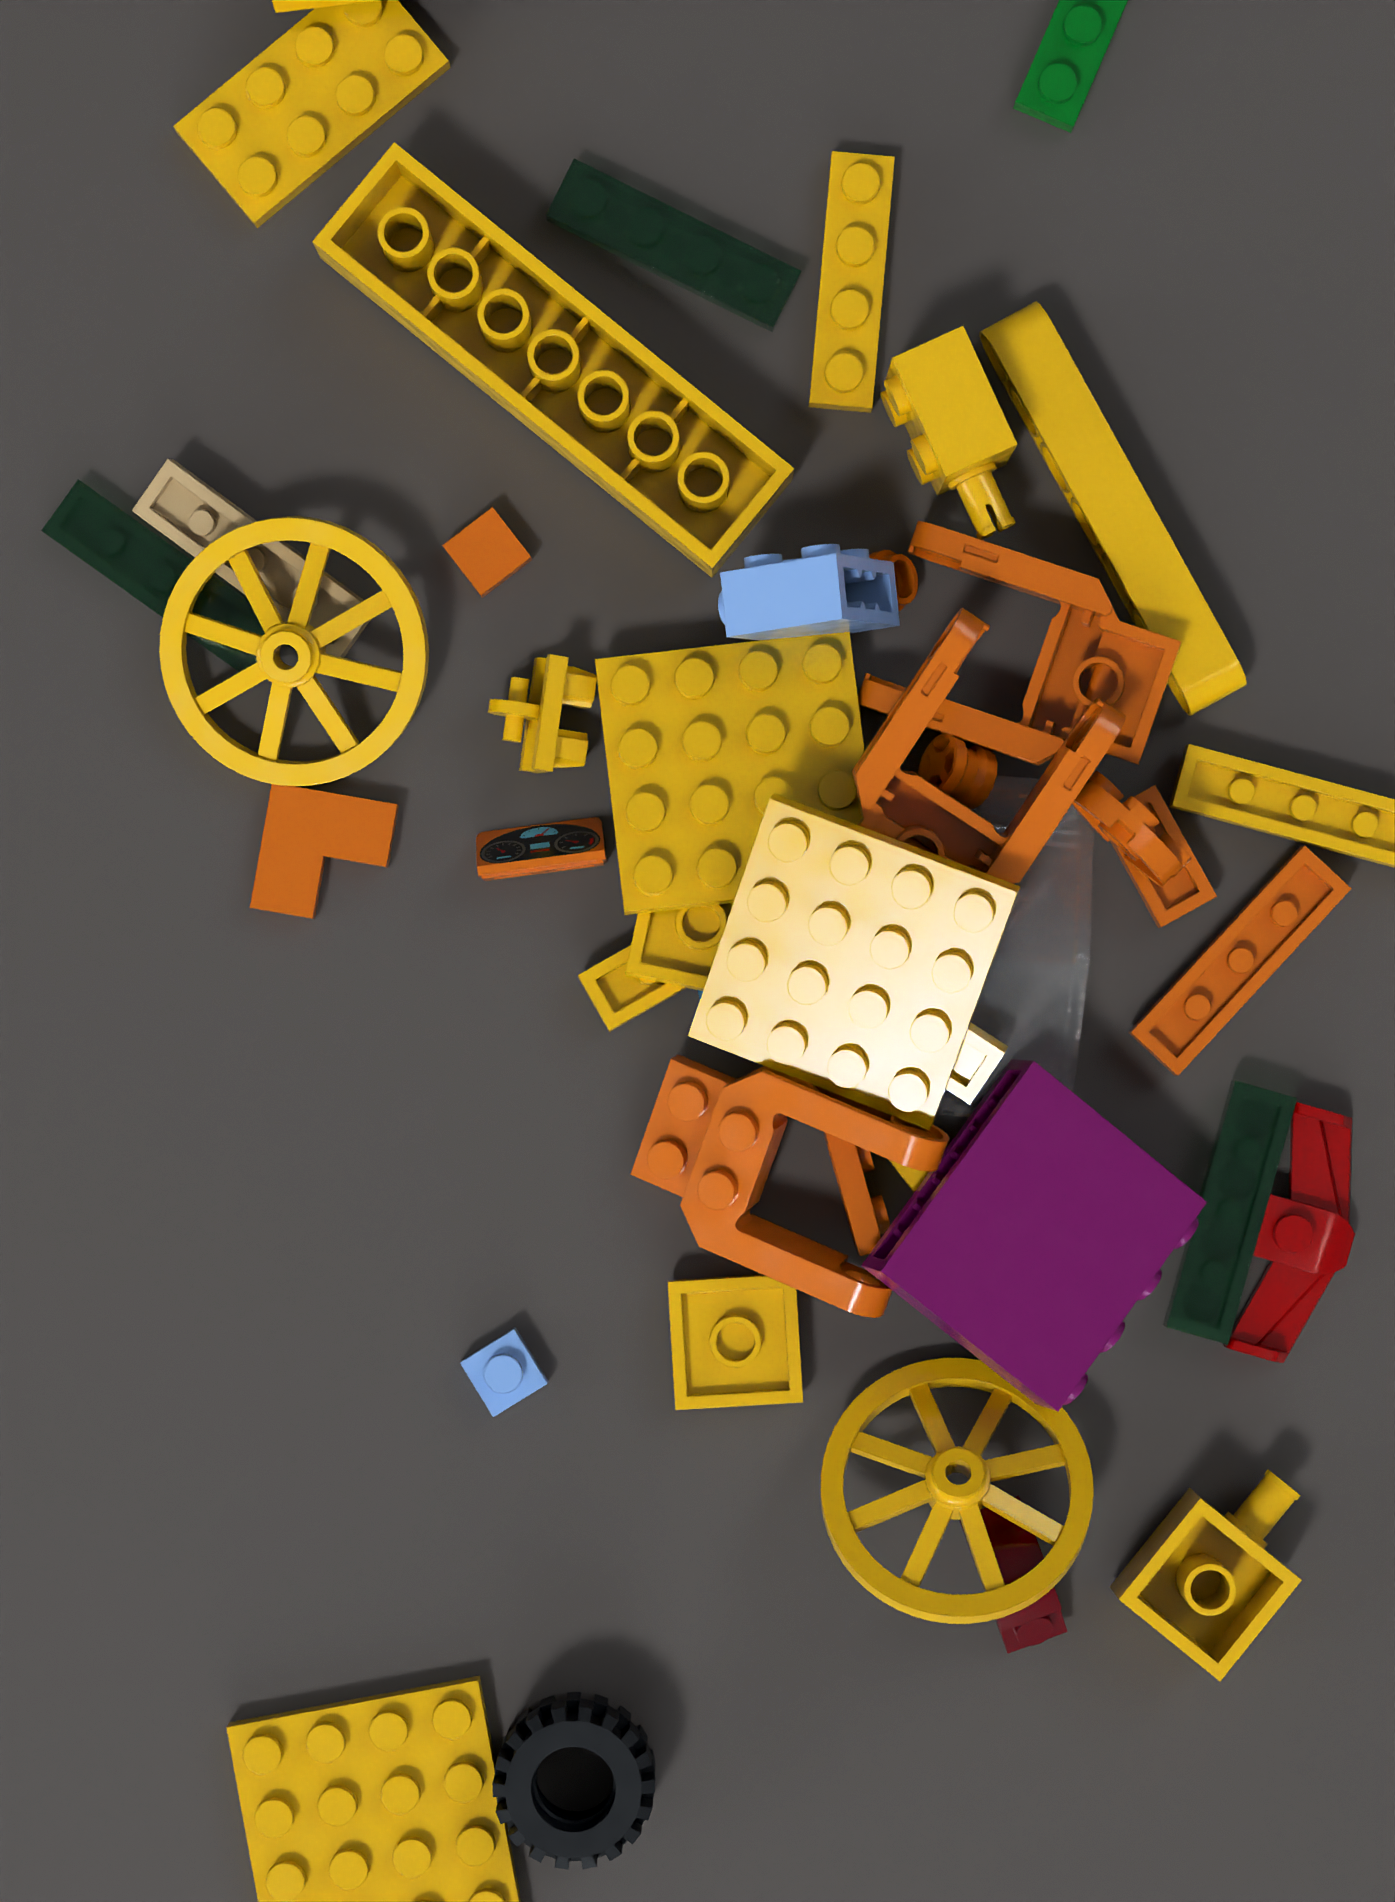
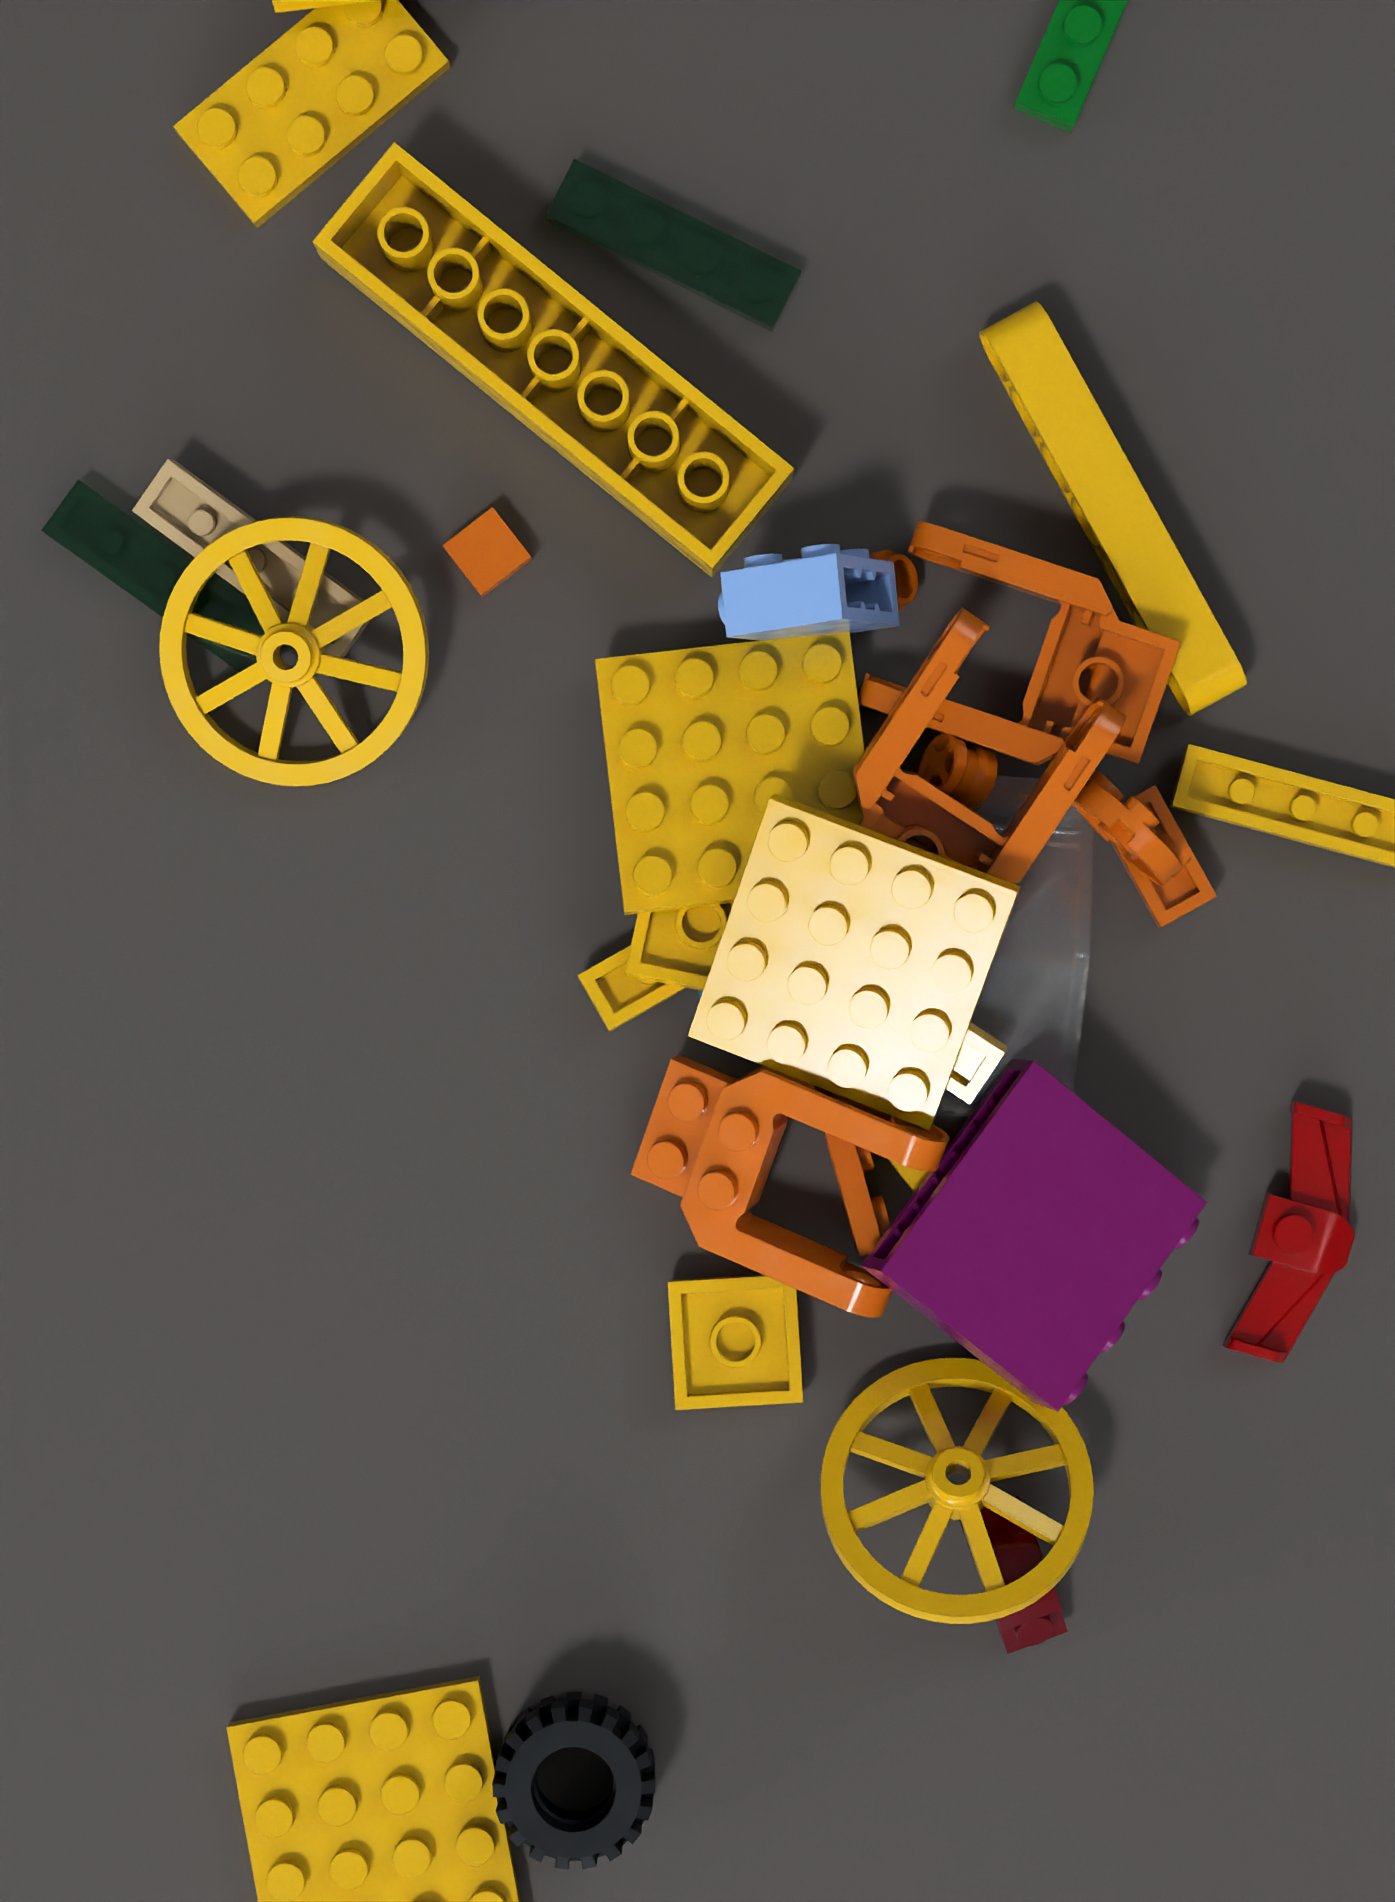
orange tile [250,784,399,919] -> none
light blue plate [460,1327,549,1417] -> none
slope [476,817,607,881] -> none
yellow hips [488,654,597,773] -> none
yellow plate [808,151,895,413] -> none
yellow brick [880,326,1017,540] -> none
yellow brick [1110,1469,1302,1681] -> none
orange plate [1128,845,1352,1076] -> none
clear green plate [1163,1080,1297,1345] -> none

